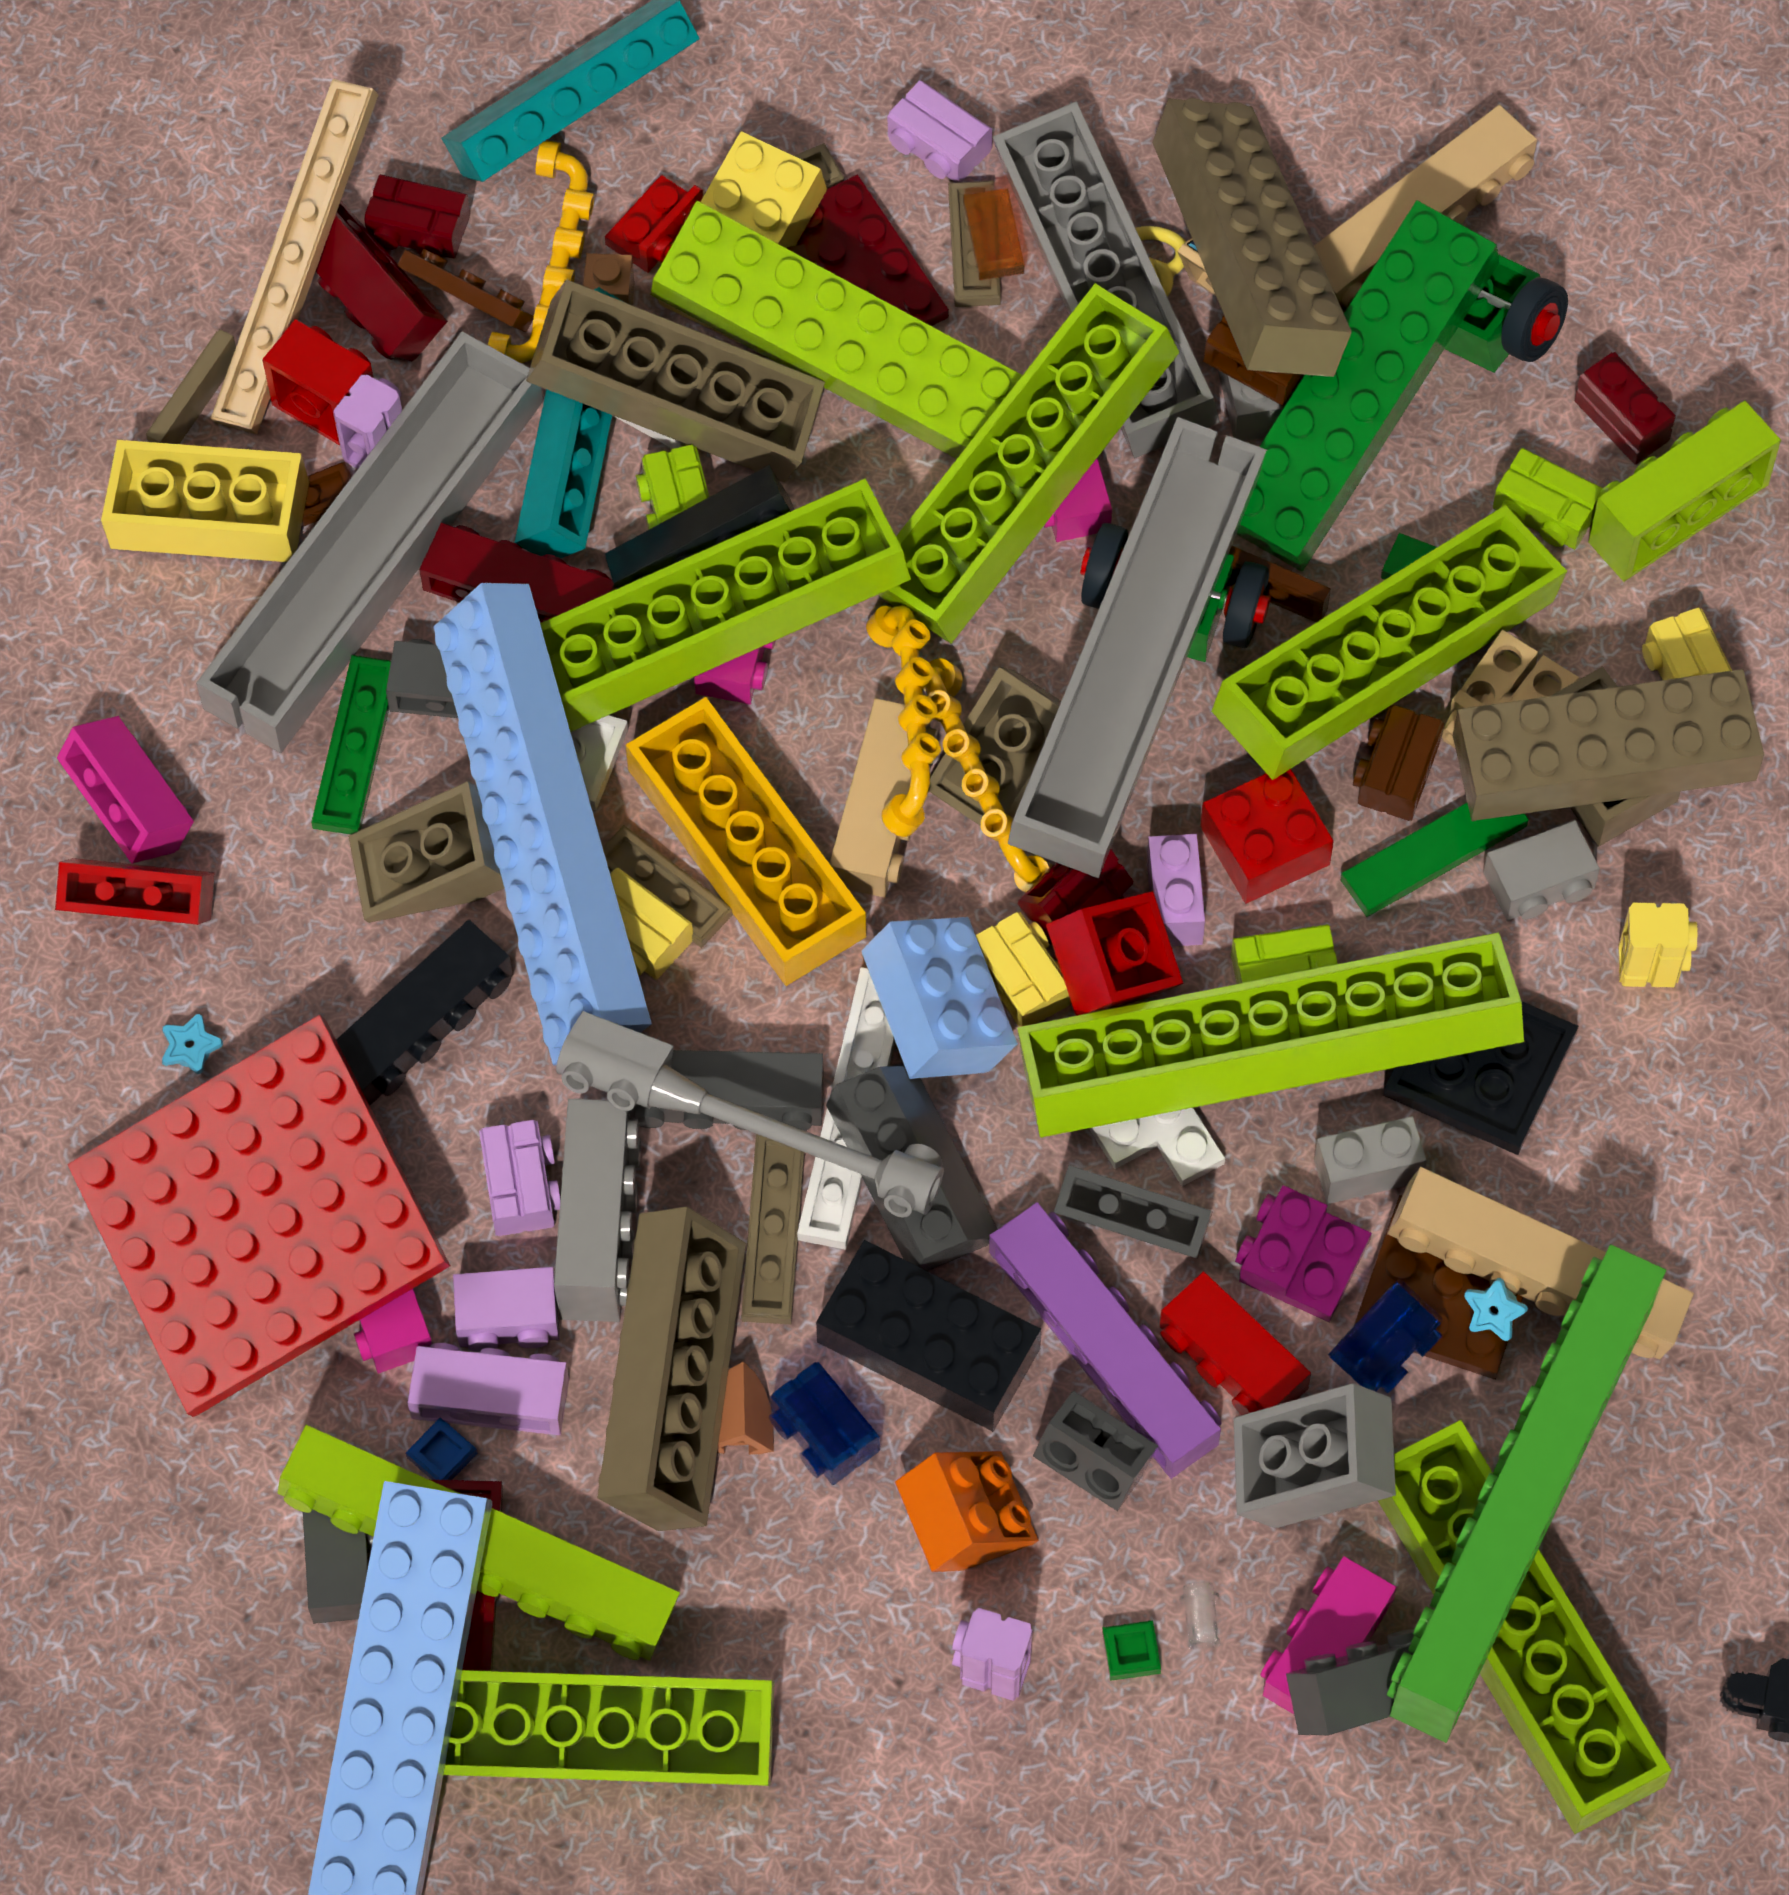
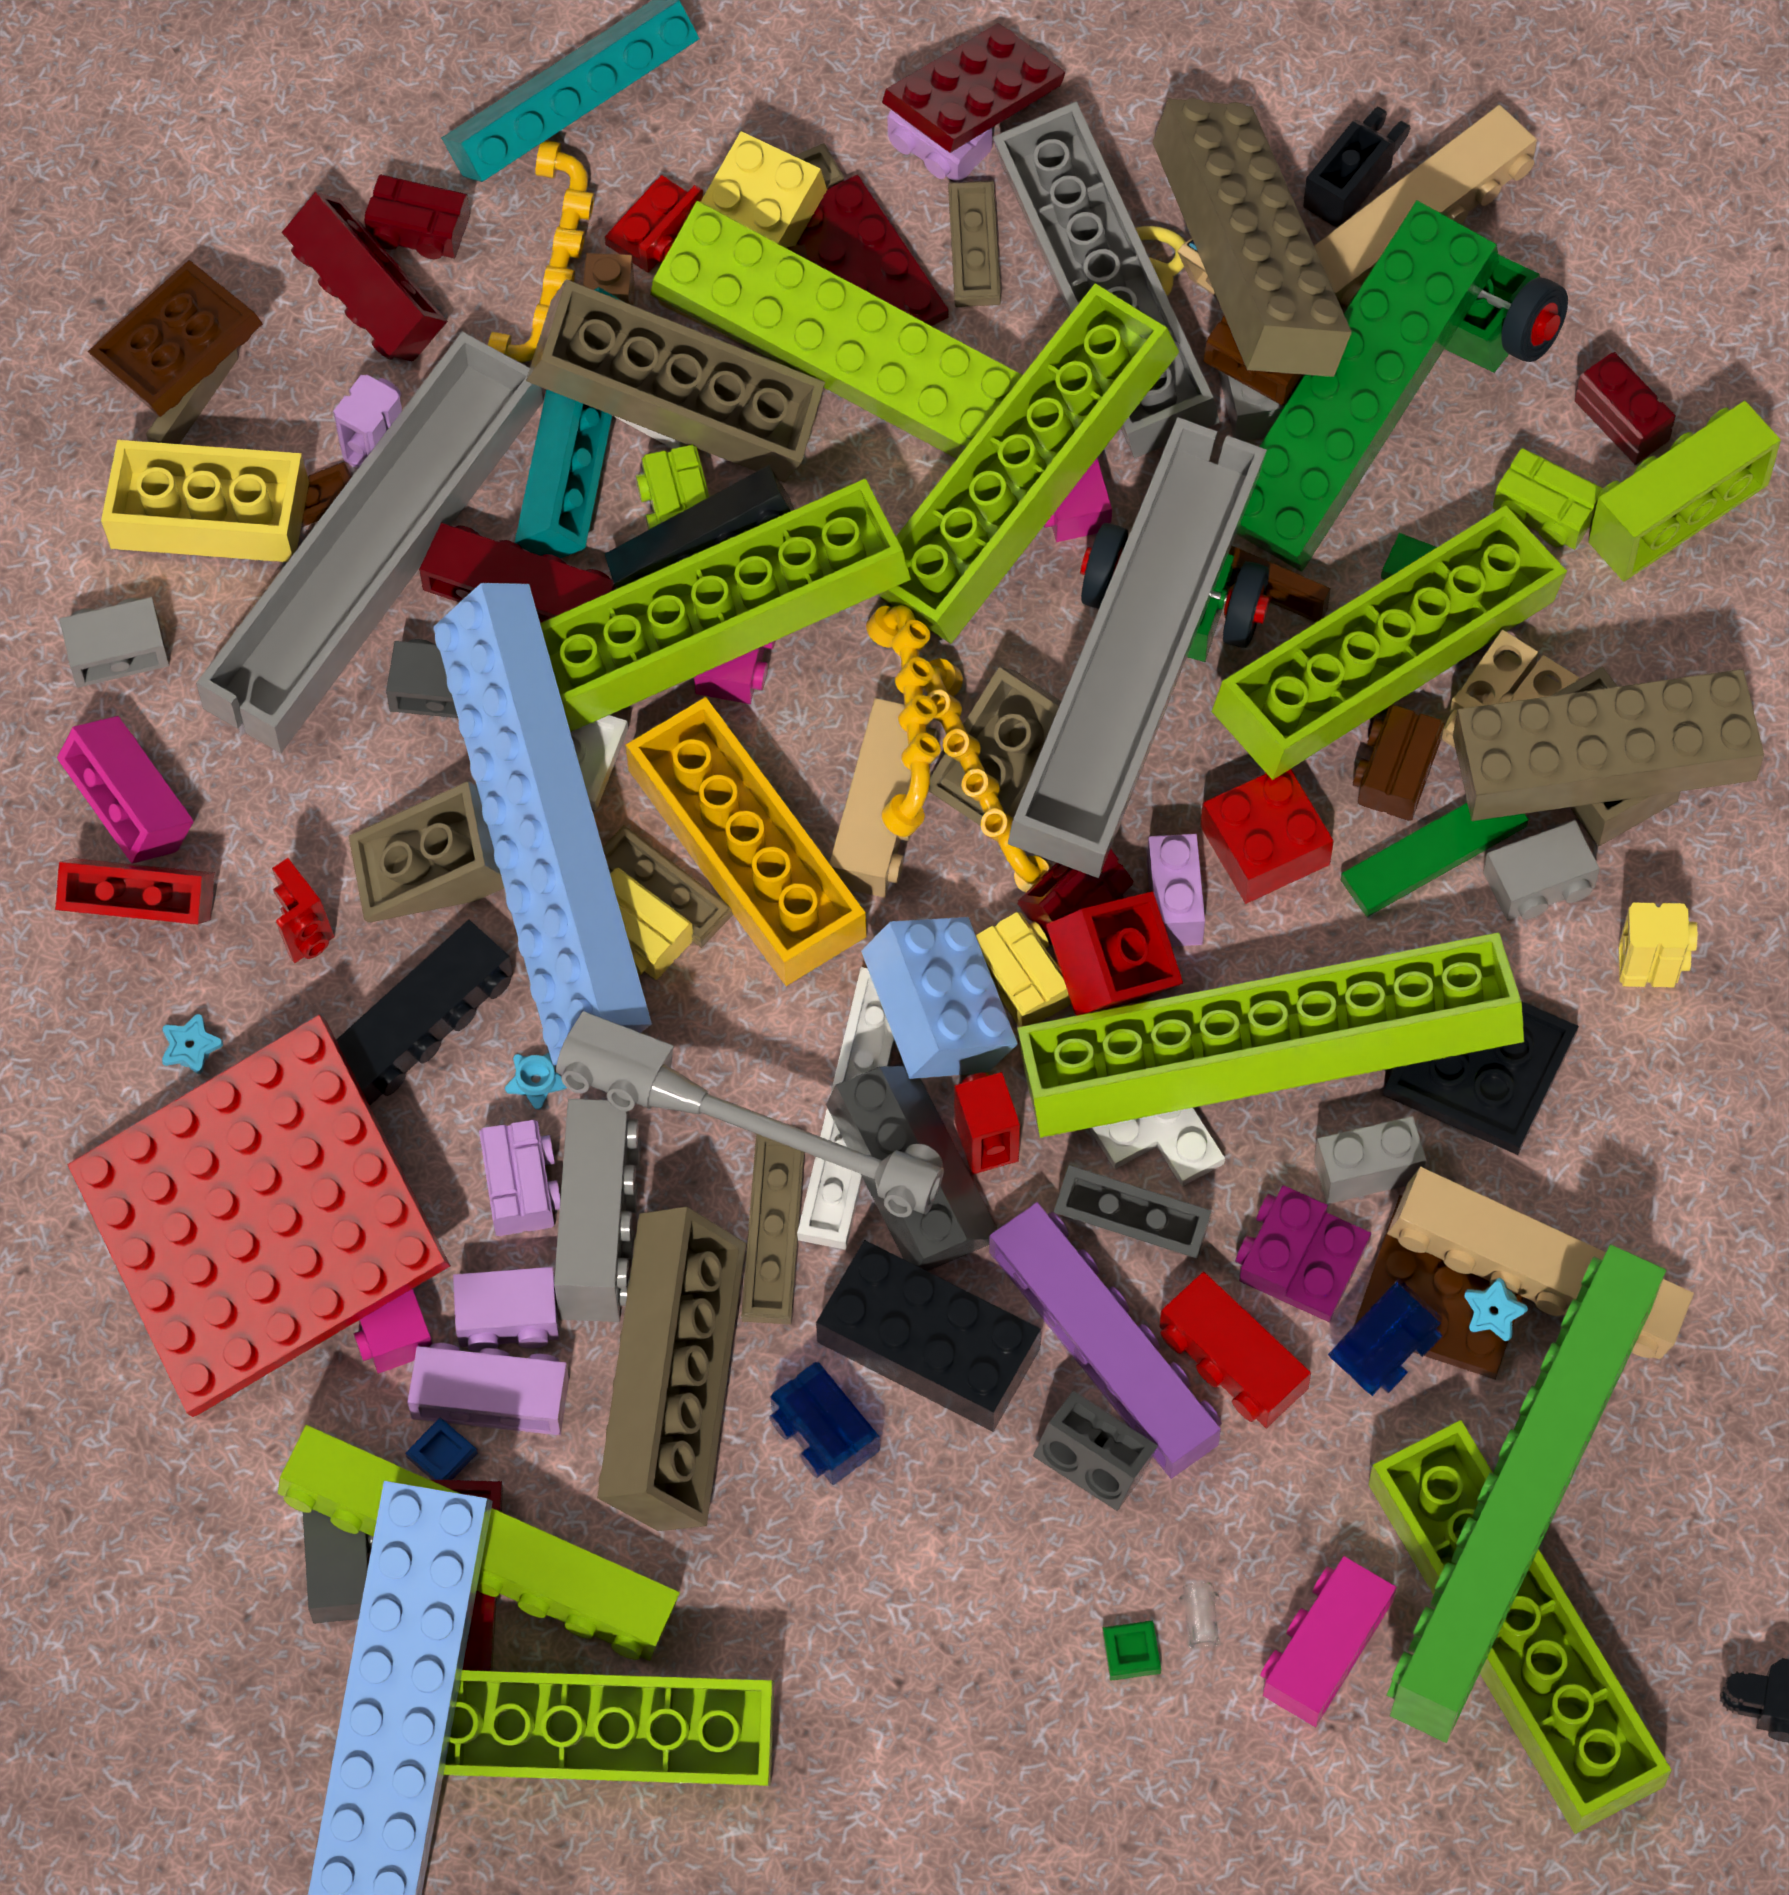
tan tile [211,79,378,434] -> none
red brick [262,319,373,445] -> none
green tile [311,655,391,835] -> none
reddish brown plate [397,248,534,332] -> none
dark grey brick [629,1050,824,1131] -> none
nougat brick [717,1361,774,1455] -> none
orange slope [895,1451,1039,1572] -> none
lavender brick [952,1608,1033,1701] -> none
clear orange tile [963,188,1025,280] -> none
lime brick [1231,924,1338,984] -> none
light grey brick [1234,1383,1396,1528] -> none
dark grey brick [1286,1629,1415,1736] -> none
light yellow brick [1642,607,1732,680] -> none
none -> light grey brick [59,597,169,688]
none -> reddish brown plate [87,260,263,417]
none -> red bracket [272,858,334,963]
none -> medium azure plate [505,1053,567,1110]
none -> dark red plate [882,23,1066,153]
none -> red brick [954,1072,1020,1175]
none -> black hinge [1303,106,1411,228]

